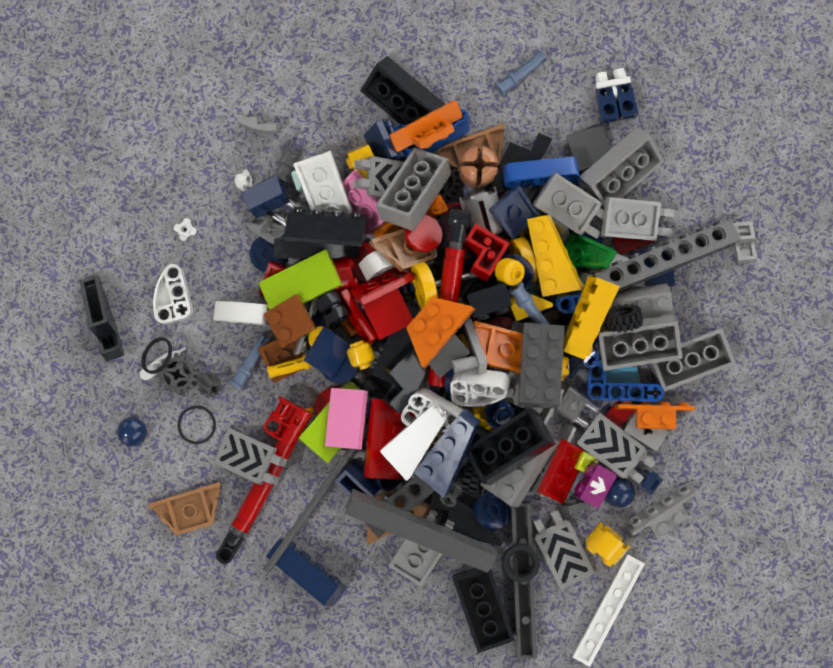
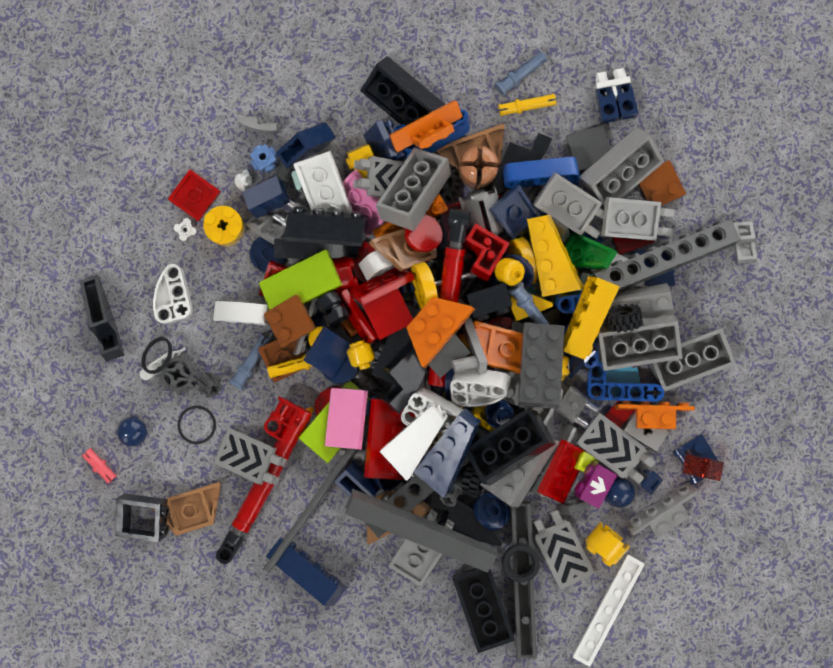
none -> coral pin [82,448,117,484]
none -> black window [115,493,170,542]
none -> red tile [168,169,221,222]
none -> yellow brick [203,206,245,246]
none -> medium blue brick [250,144,278,173]
none -> dark blue slope [276,122,336,169]
none -> yellow pin [498,93,556,116]
none -> dark orange plate [638,160,686,206]
none -> dark blue plate [672,434,722,485]
none -> clear red slope [682,454,724,481]

